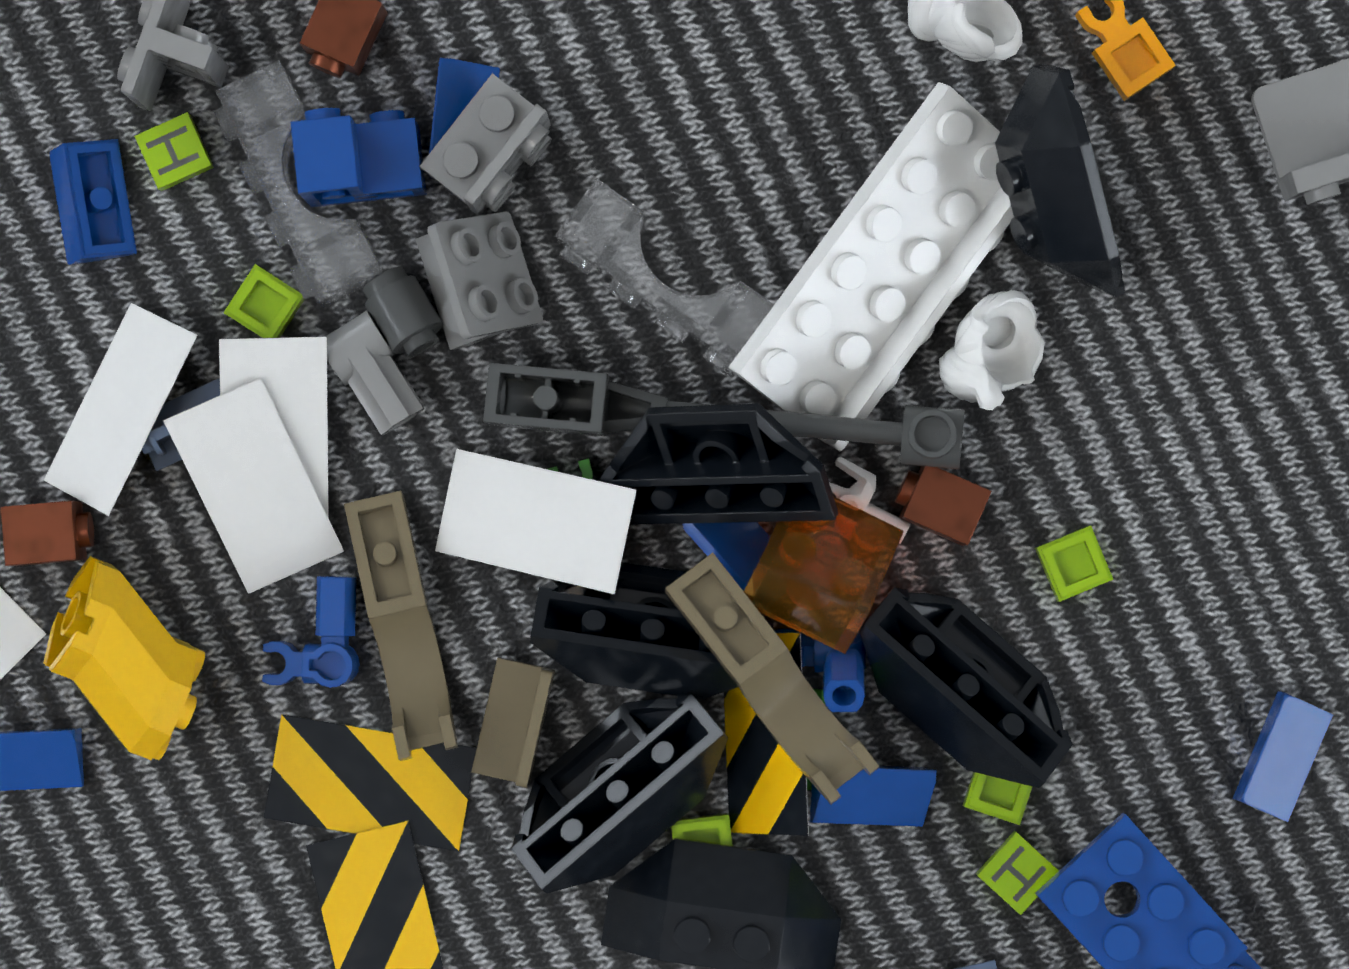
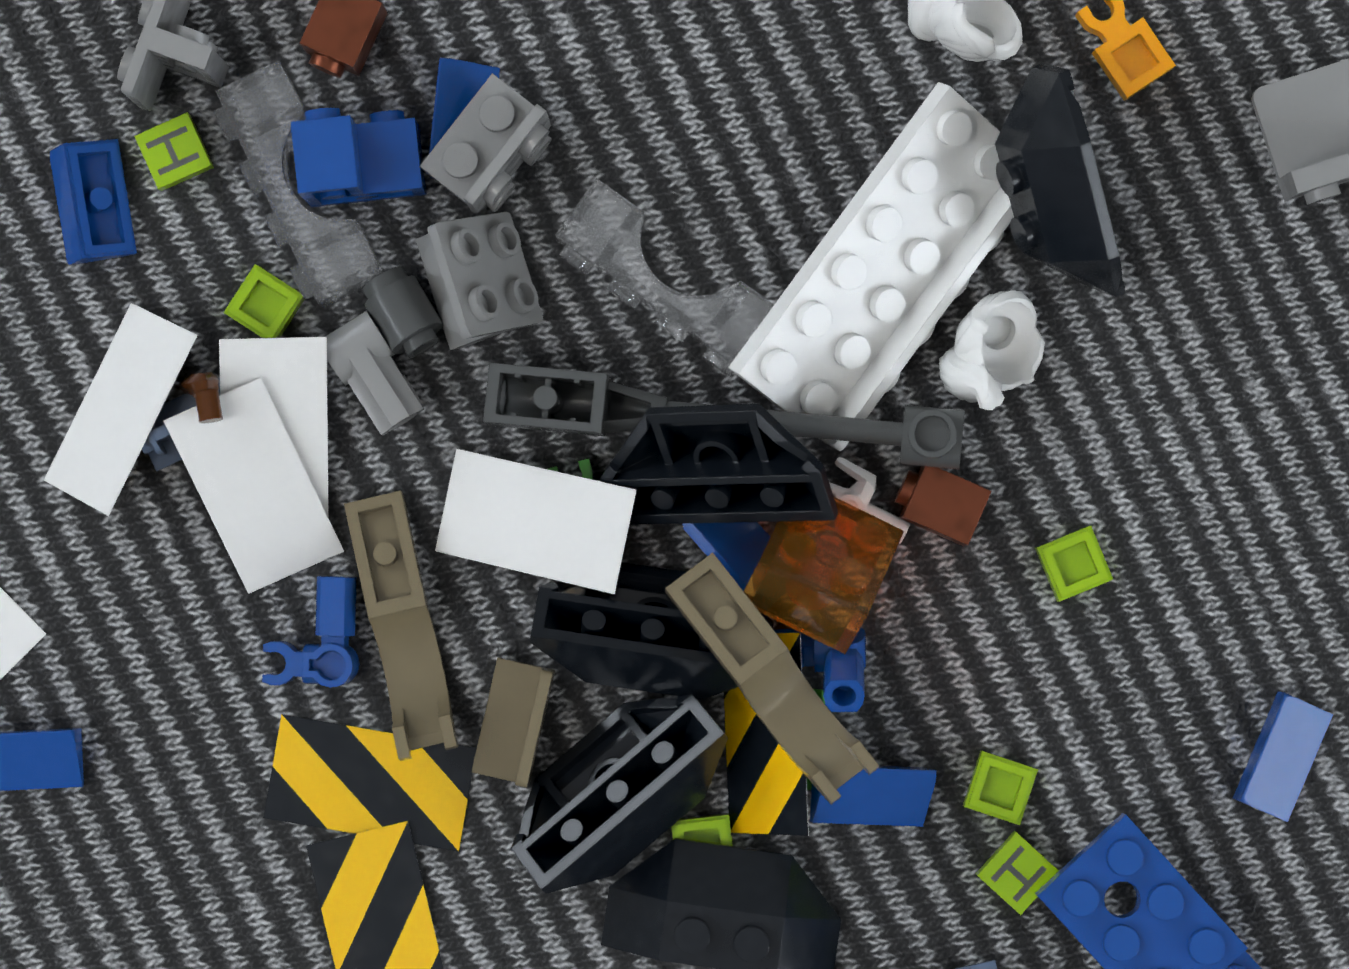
copper brick [0,501,94,566] -> none
yellow brick [43,556,205,761] -> none
black wedge [859,587,1073,788] -> none
none -> reddish brown bar [175,372,223,423]

